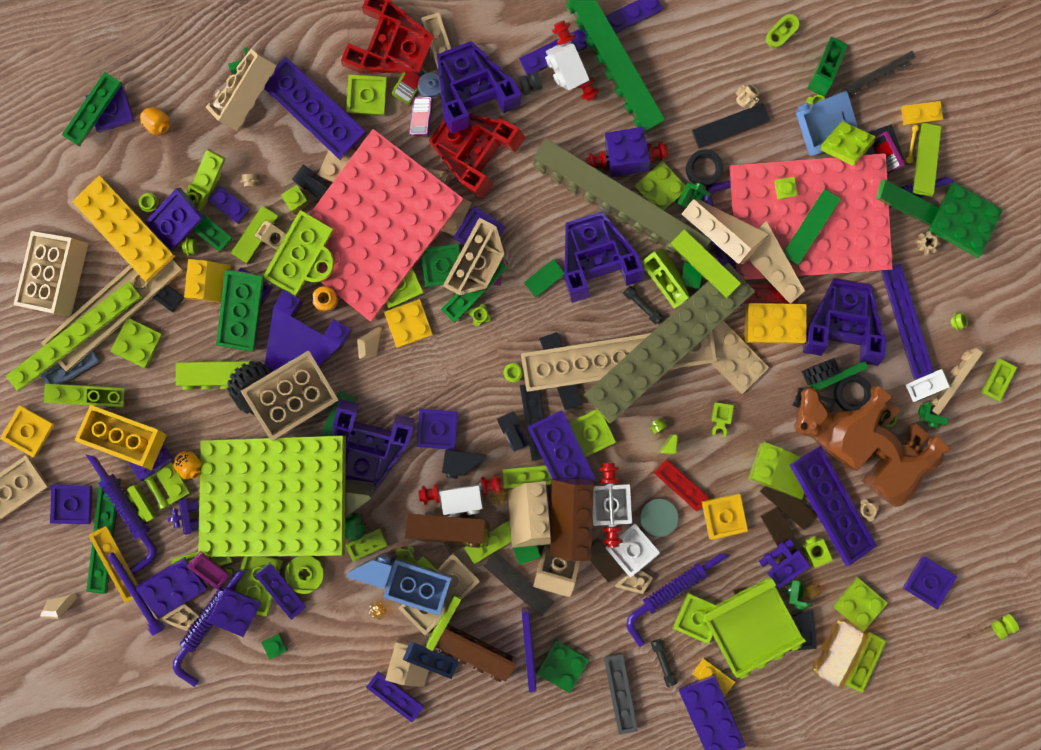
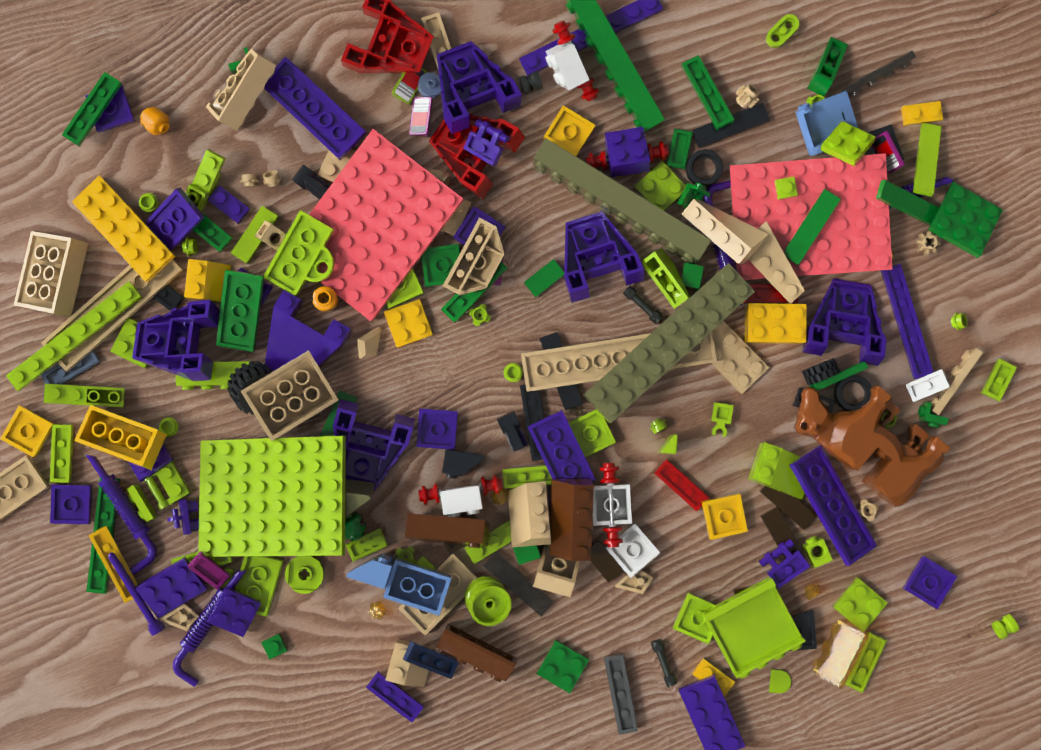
tan piece [40,594,77,619] -> none
light orange head [173,451,202,479] -> none
dark purple plate [254,563,306,620] -> none
lime brick [281,185,311,215] -> none
lime plate [346,75,387,116] -> none
lime tile [426,593,461,651] -> none
dark purple tile [522,607,537,692] -> none
dark purple piece [626,553,730,647] -> none
sand green tile [640,498,679,537] -> none
lime tile [670,230,741,298] -> none
green bracket [788,580,813,610] -> none
yellow hinge [905,125,919,164] -> none
none -> lime plate [50,424,74,483]
none -> dark purple wedge [132,300,220,381]
none -> lime plate [159,418,179,437]
none -> tan plate [263,170,281,187]
none -> dark purple plate [463,119,510,166]
none -> lime wheel [464,576,511,626]
none -> yellow plate [543,105,595,157]
none -> green tile [666,128,693,170]
none -> green plate [681,55,734,130]
none -> lime piece [769,669,791,694]

